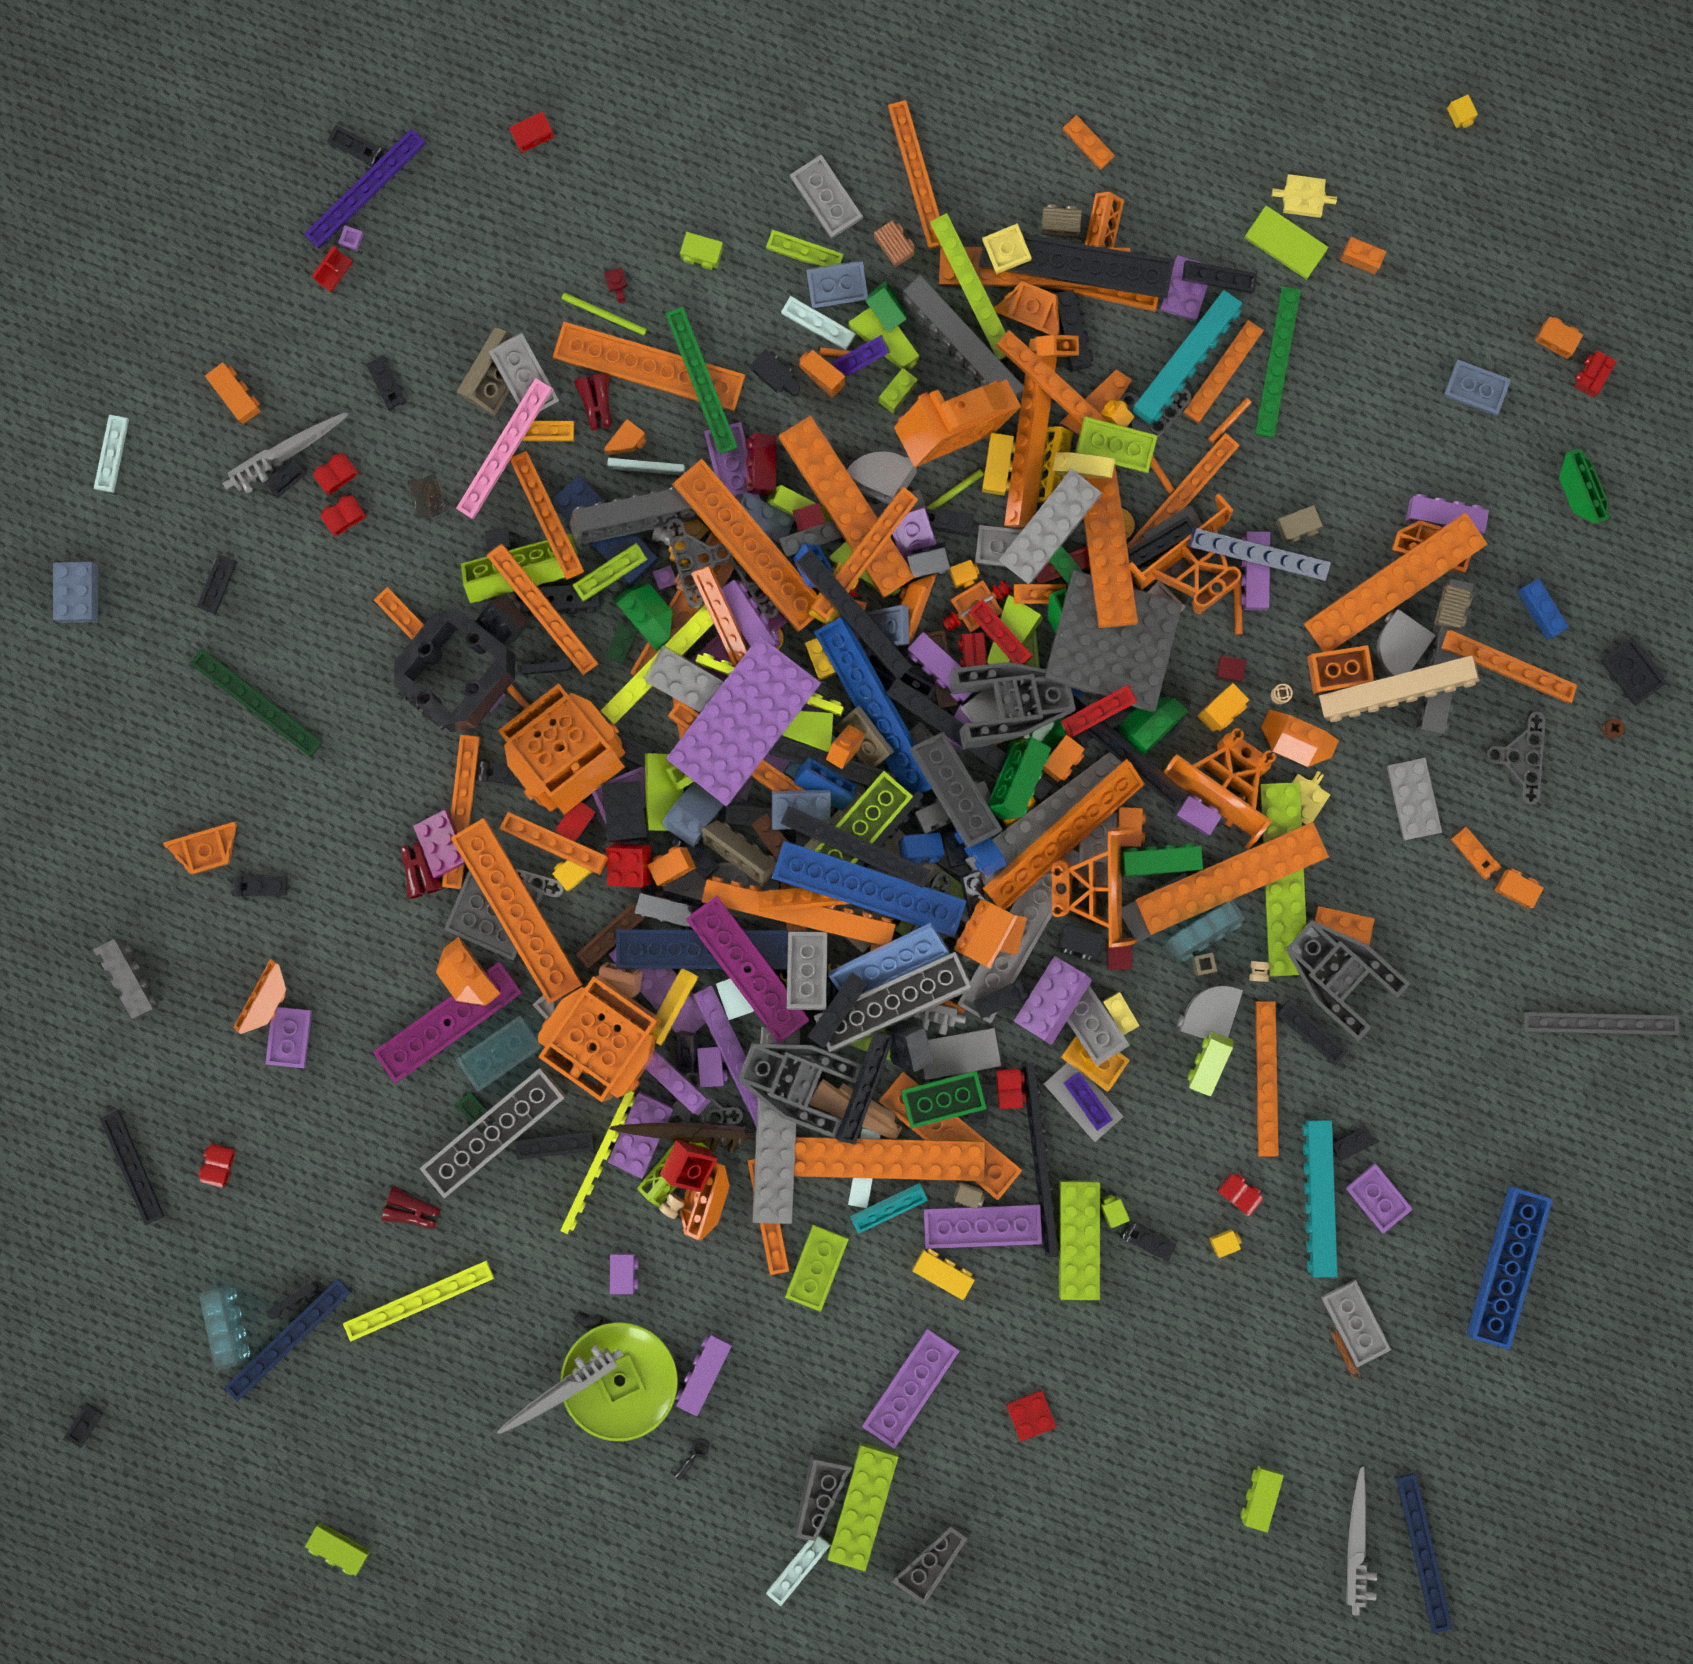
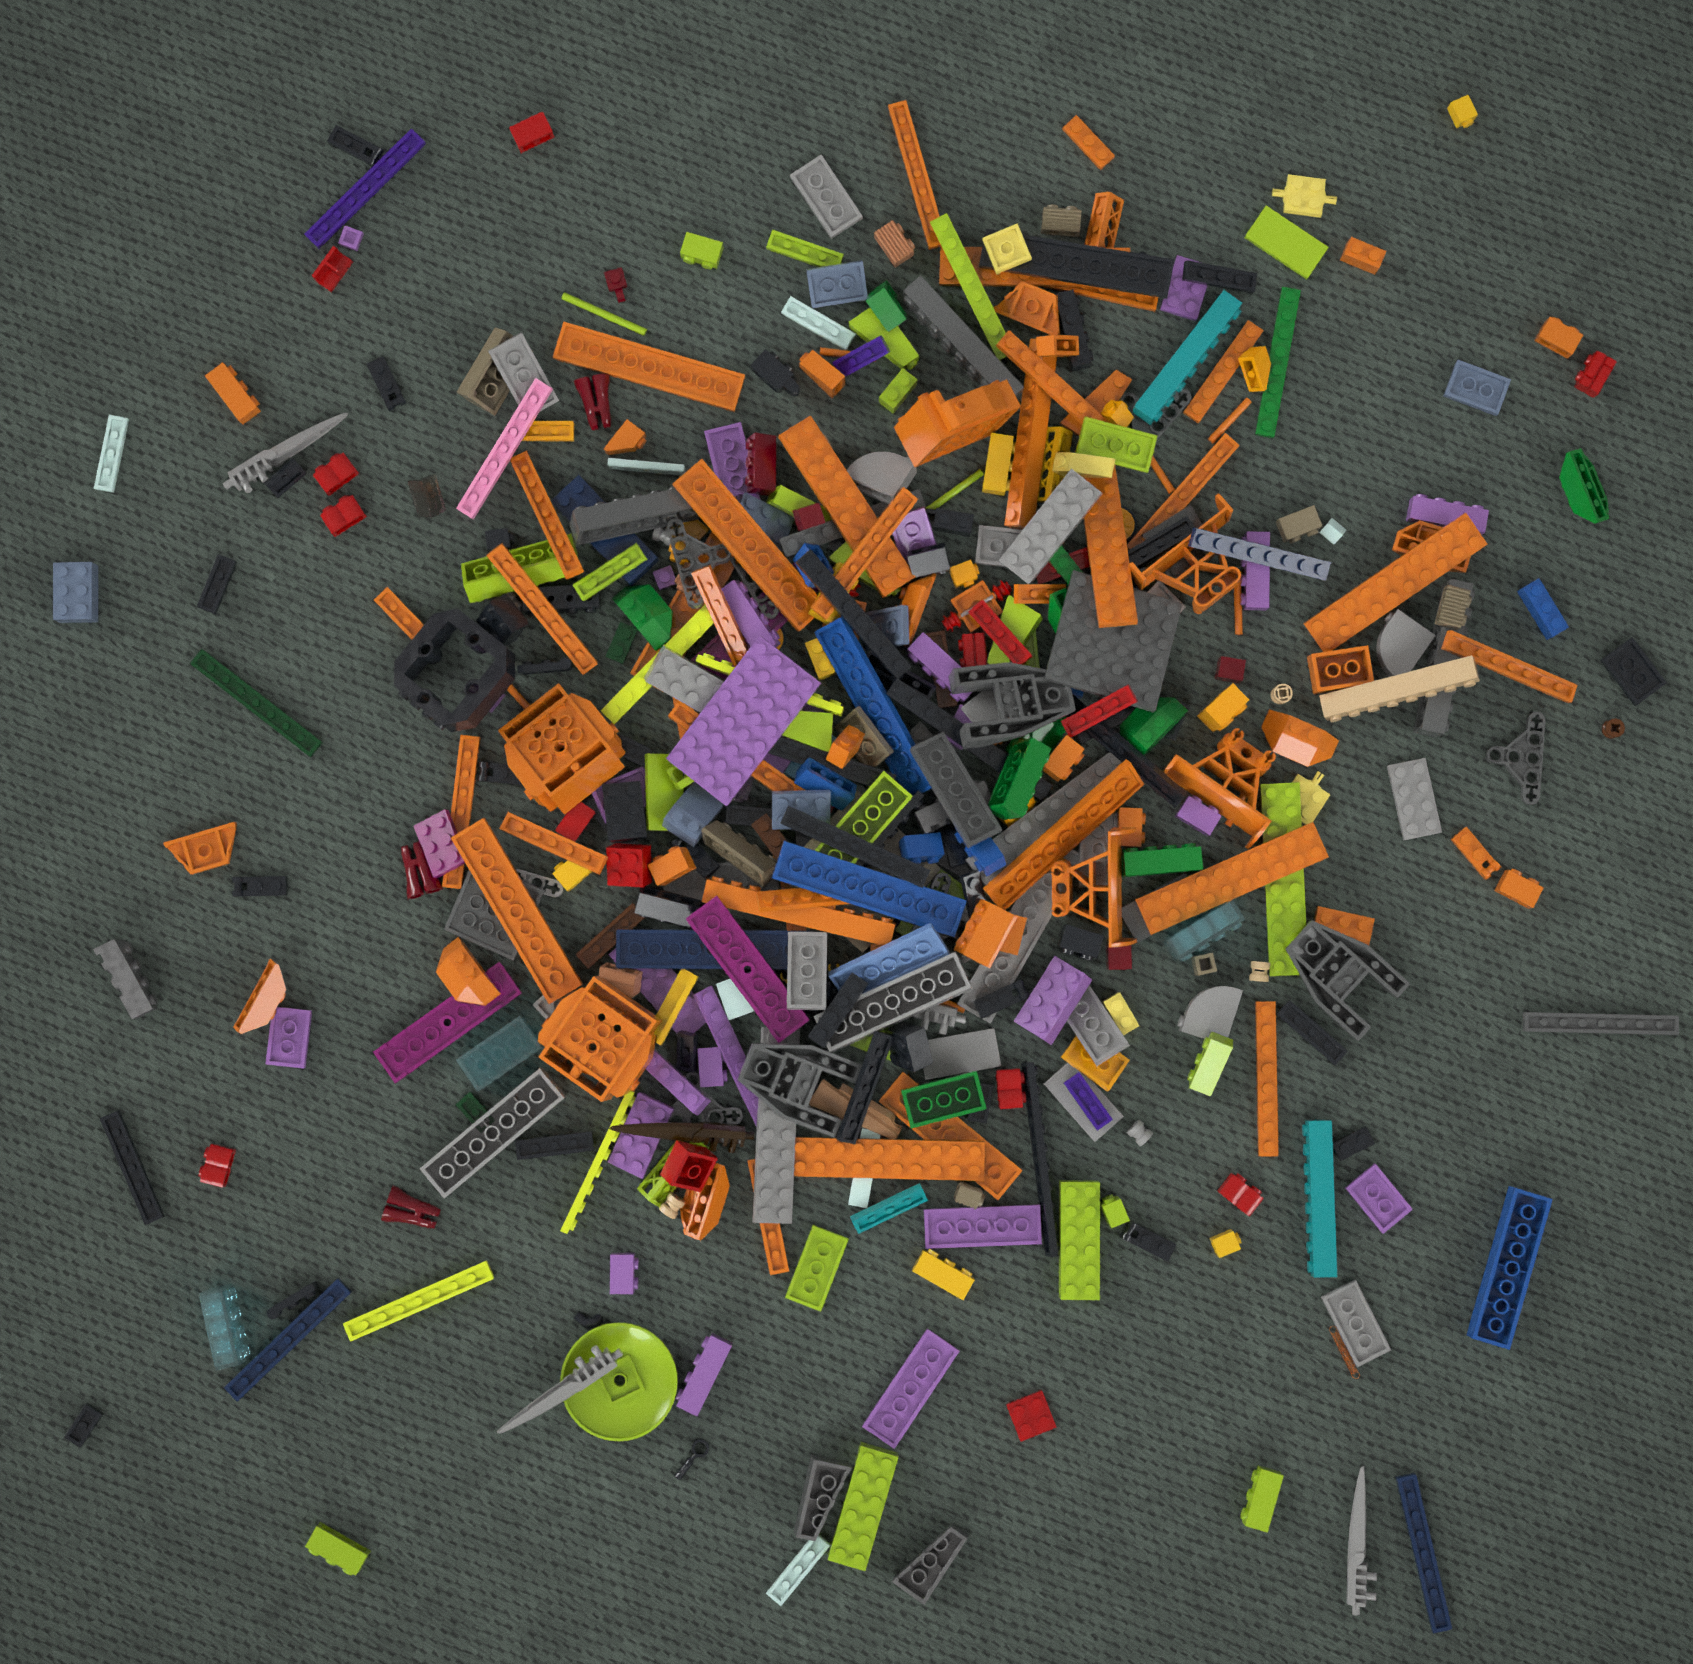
green plate [665,307,738,455] -> none
none -> light grey wheel [1126,1119,1153,1146]
none -> light orange slope [1238,346,1271,392]
none -> light aqua slope [1319,518,1346,545]

